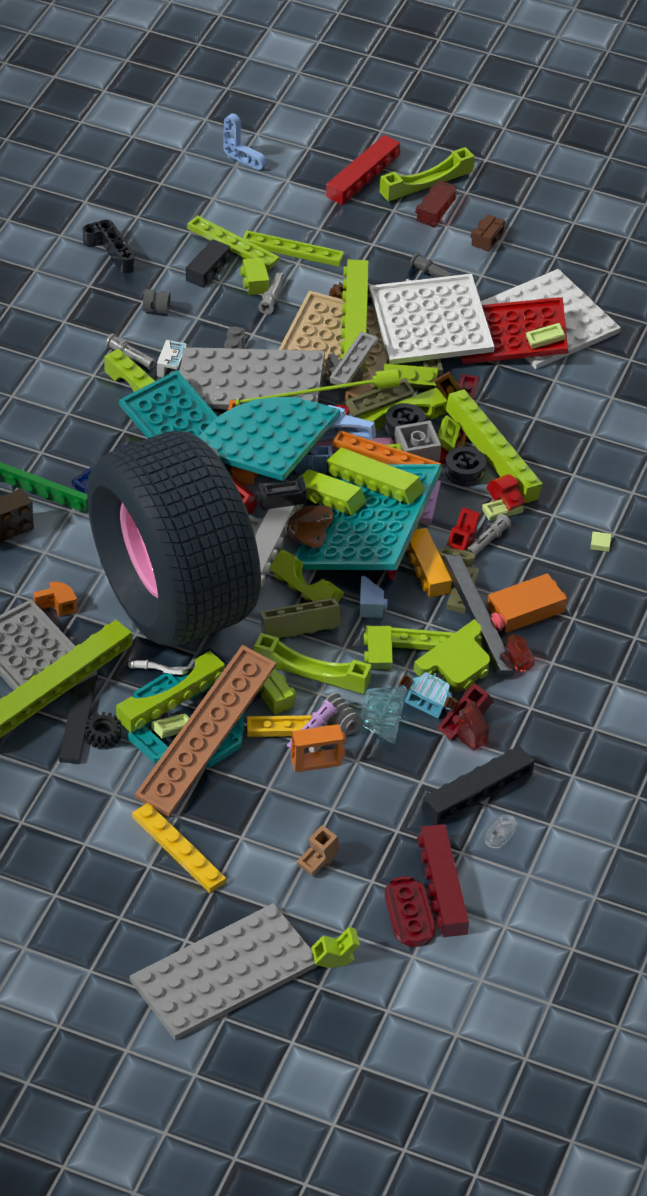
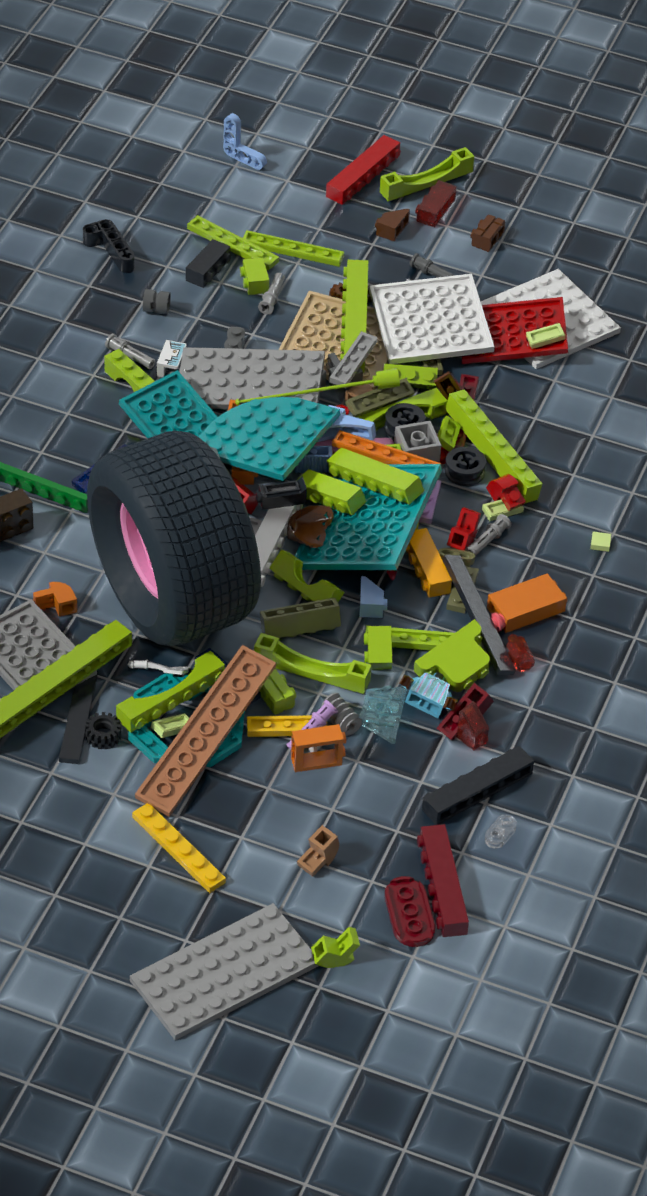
none -> reddish brown slope [375,209,410,241]

